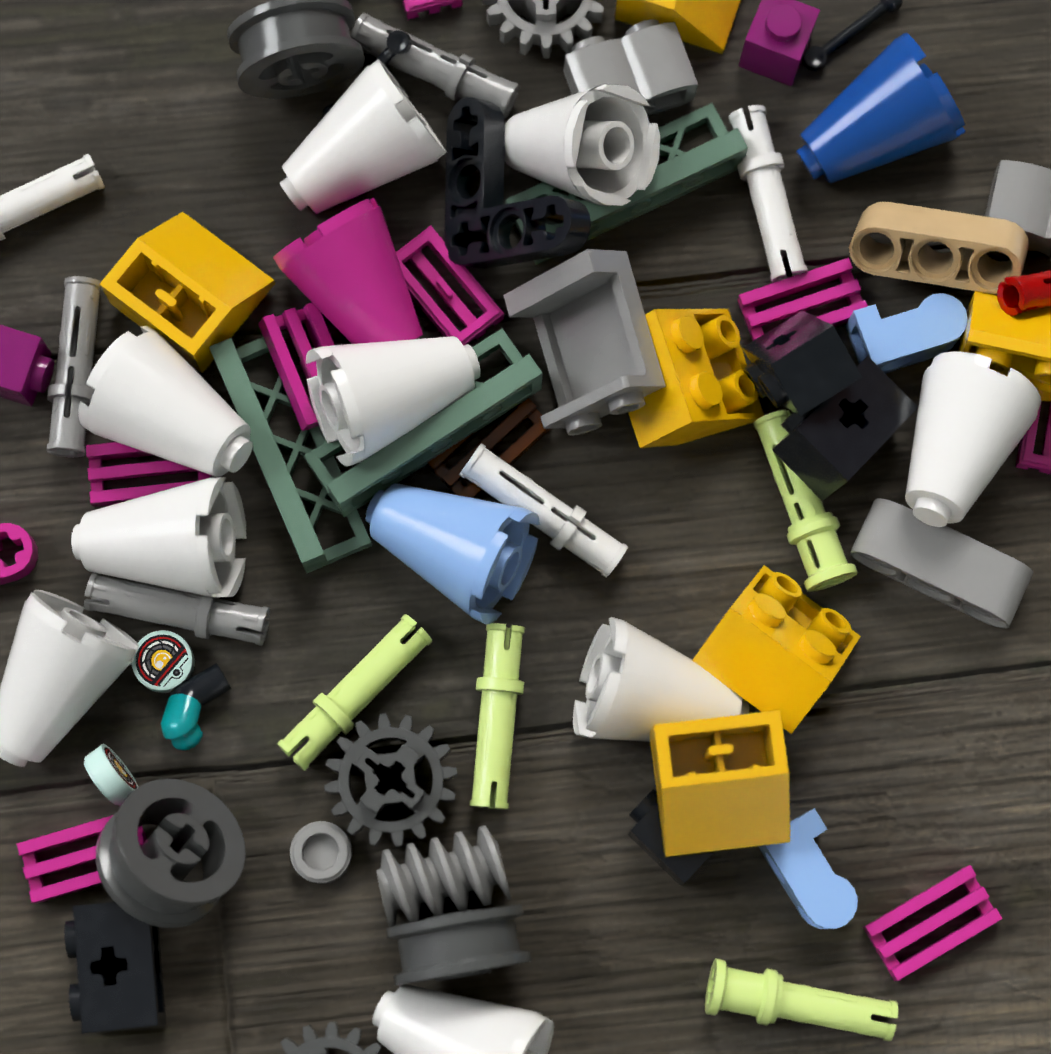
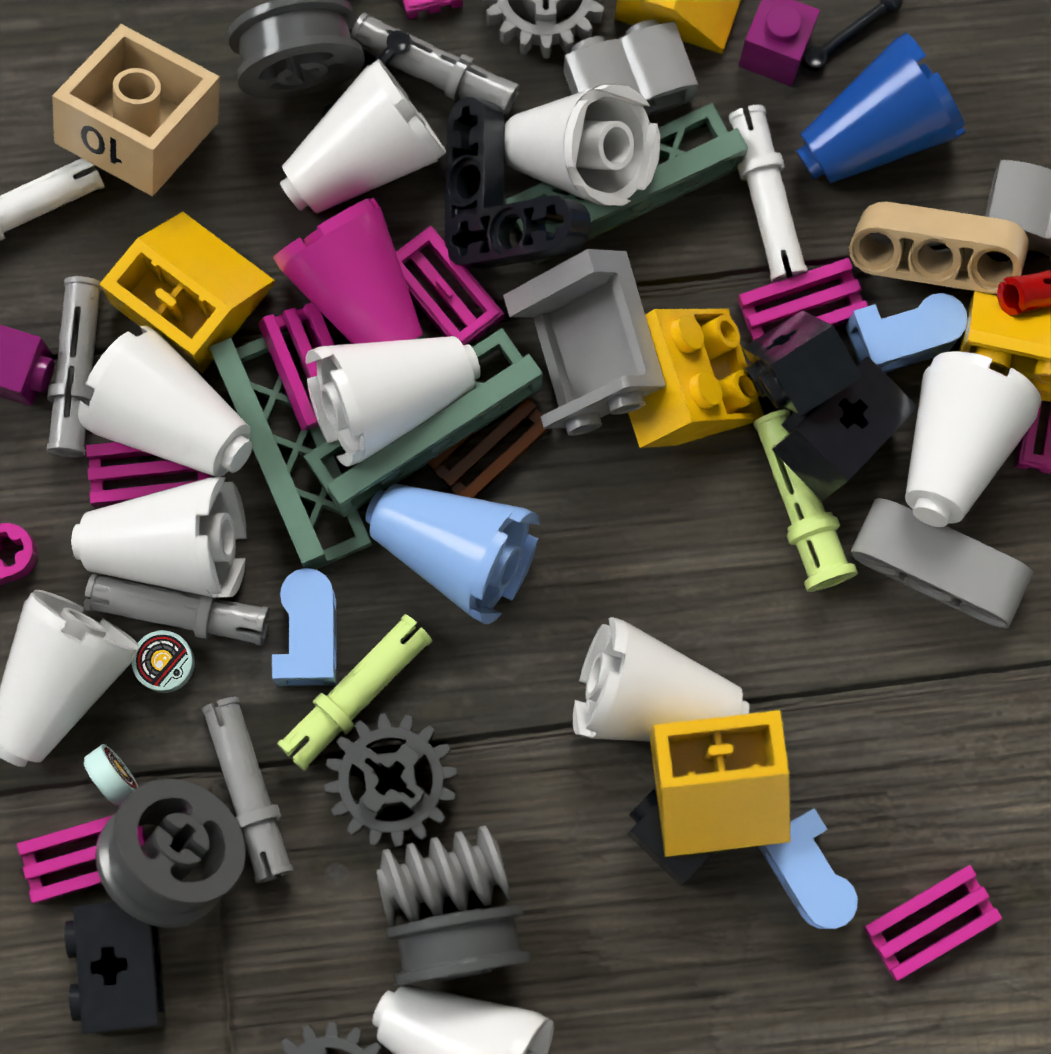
arm [161,663,232,751] -> none
light grey tile [290,821,353,884] -> none
white pin [459,443,628,578] -> none
yellowish green pin [469,623,525,809] -> none
yellow slope [692,565,861,734] -> none
yellowish green pin [705,958,898,1041] -> none
none -> tan brick [52,24,220,197]
none -> light grey pin [201,697,294,884]
none -> light blue leg [272,568,337,687]

